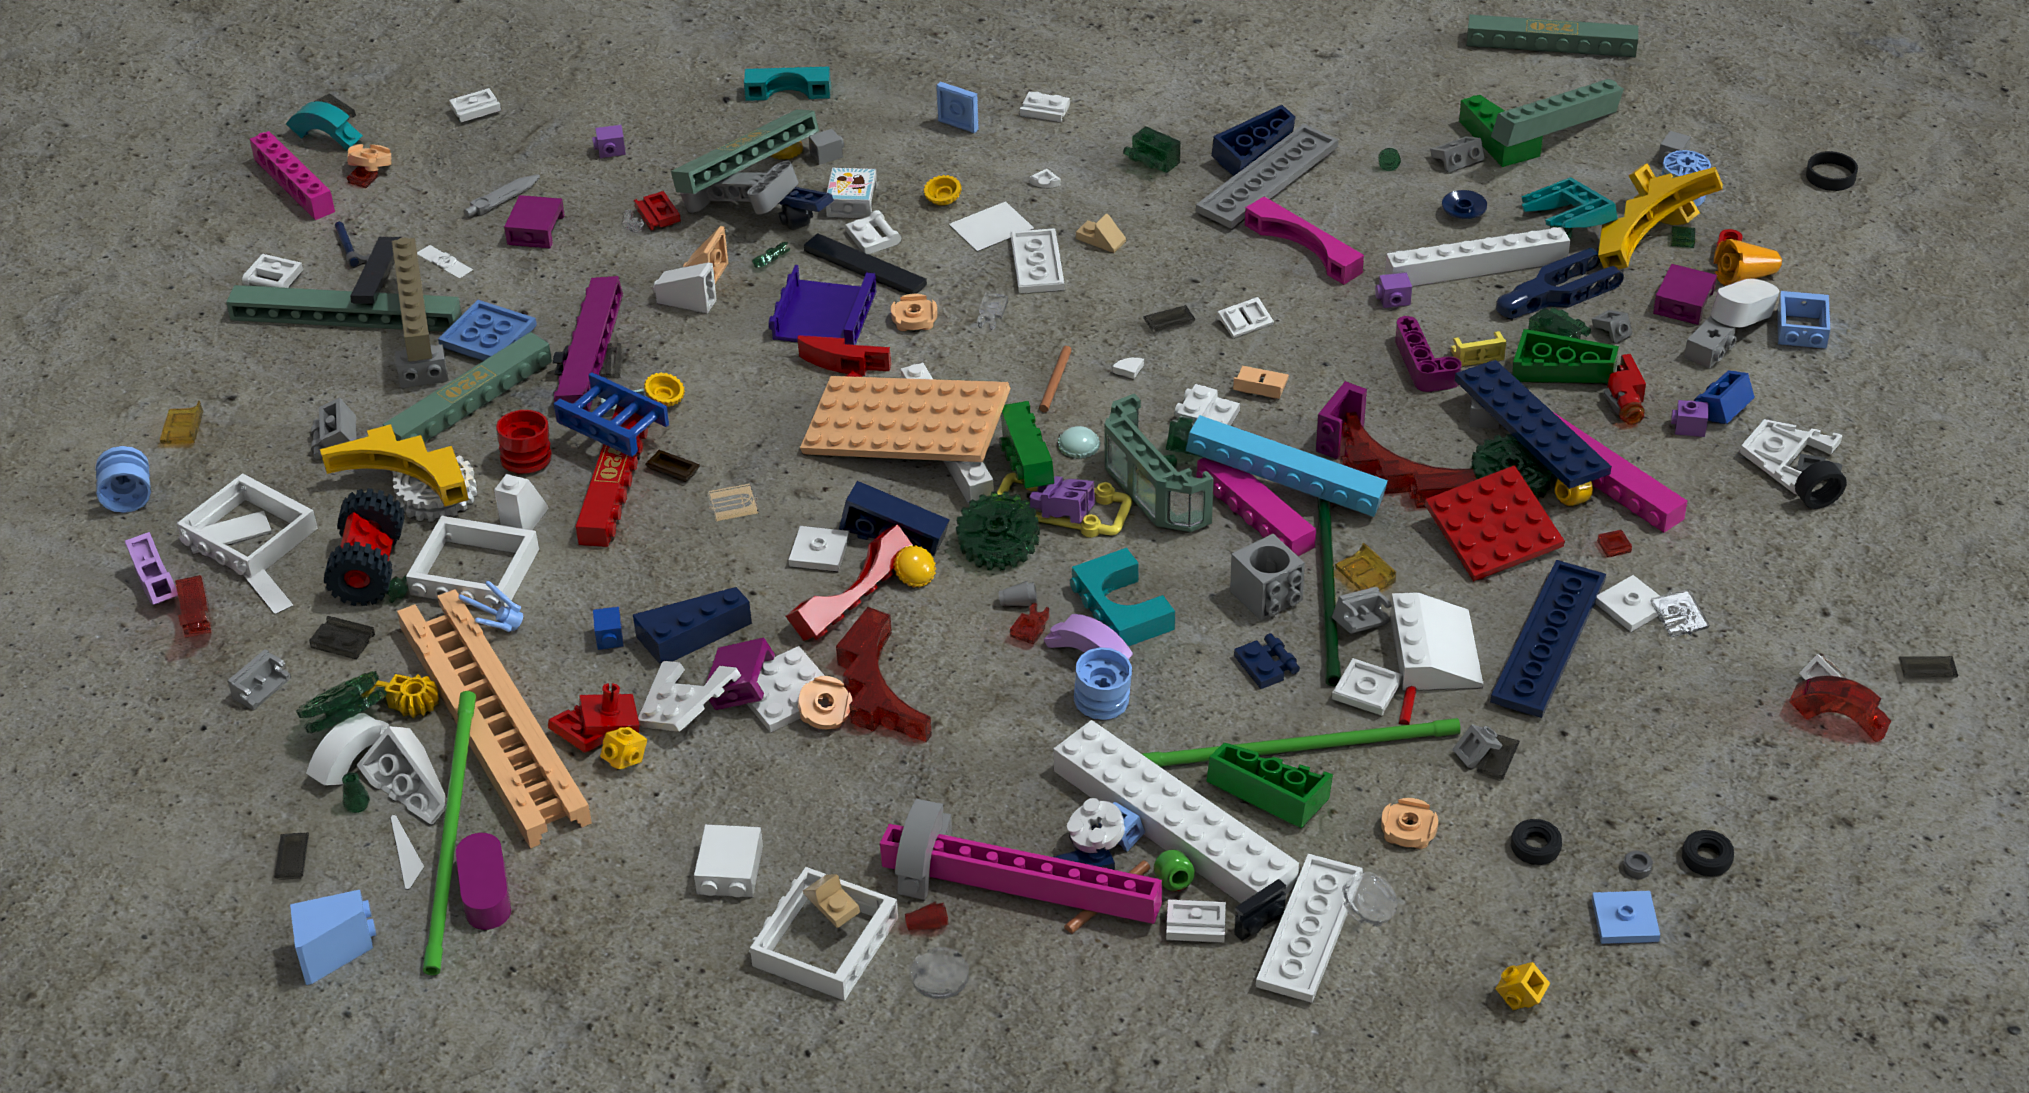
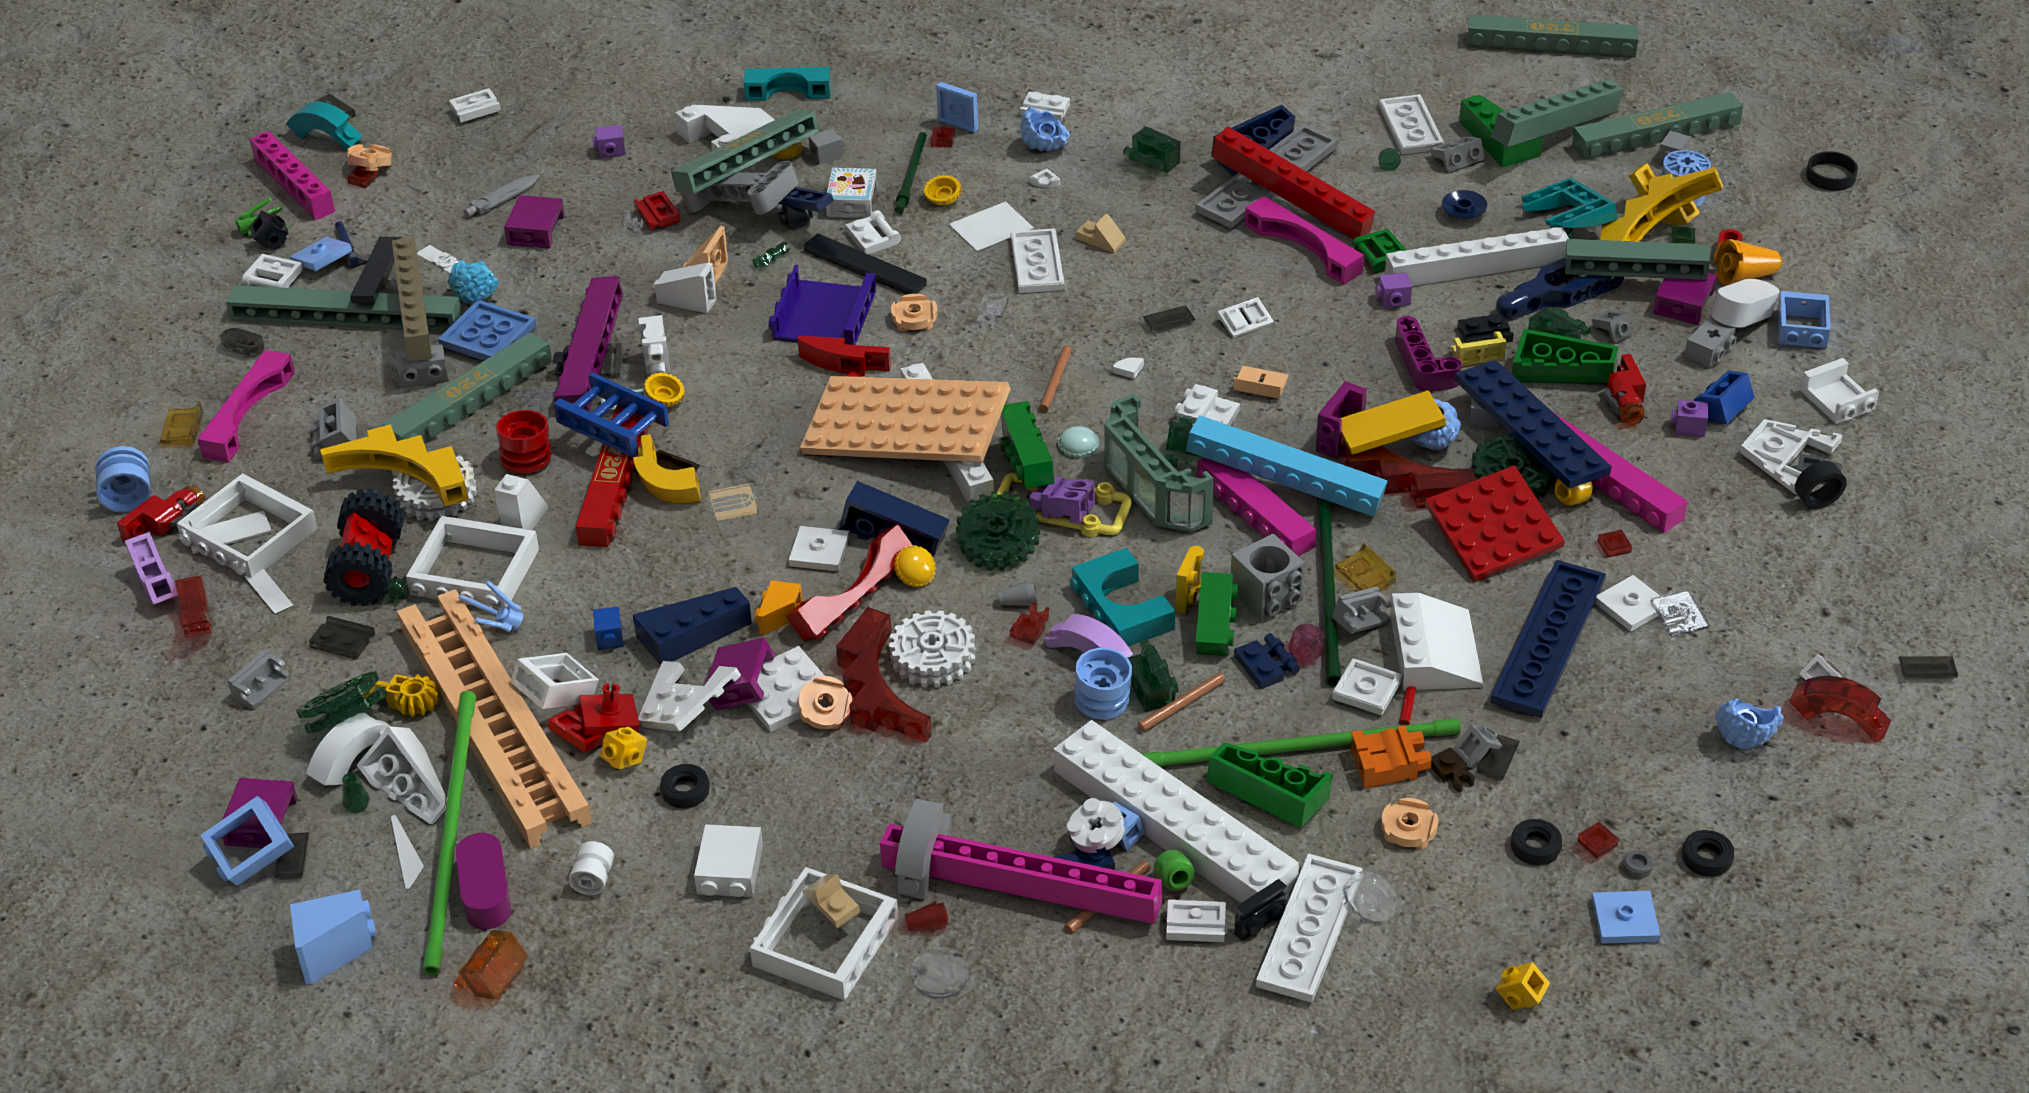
none -> red plate [117,485,205,542]
none -> dark pink arch [198,350,295,462]
none -> light blue window [200,796,294,886]
none -> clear smoke plate [220,328,265,356]
none -> magenta panel [222,778,298,848]
none -> bright green plant [235,197,289,237]
none -> black brick [249,210,289,250]
none -> light blue plate [290,237,352,271]
none -> medium azure hair [447,260,498,304]
none -> clear orange brick [454,930,528,1000]
none -> white window [510,653,599,709]
none -> white wheel [568,841,614,895]
none -> yellow arch [633,434,701,504]
none -> white hips [639,315,670,375]
none -> black tyre [660,764,710,808]
none -> white wedge [675,105,775,151]
none -> light orange slope [755,580,803,635]
none -> white piece [889,610,976,688]
none -> dark green bar [895,132,927,214]
none -> clear red plate [931,126,955,147]
none -> light blue hair [1020,107,1070,152]
none -> clear green brick [1127,640,1179,712]
none -> nougat bar [1138,672,1225,732]
none -> yellow plate [1176,546,1204,615]
none -> green wedge [1196,572,1238,656]
none -> red brick [1212,126,1375,239]
none -> clear pink head [1288,624,1325,663]
none -> yellow tile [1340,390,1446,455]
none -> green plate [1351,229,1407,273]
none -> orange hips [1351,725,1431,788]
none -> white tile [1379,94,1445,155]
none -> light blue hair [1409,399,1461,450]
none -> dark brown plate [1431,747,1475,792]
none -> black plate [1457,313,1514,343]
none -> sand green brick [1565,239,1710,280]
none -> sand green brick [1572,92,1743,160]
none -> clear red plate [1577,822,1619,858]
none -> light blue hair [1715,698,1784,750]
none -> white panel [1800,358,1879,424]

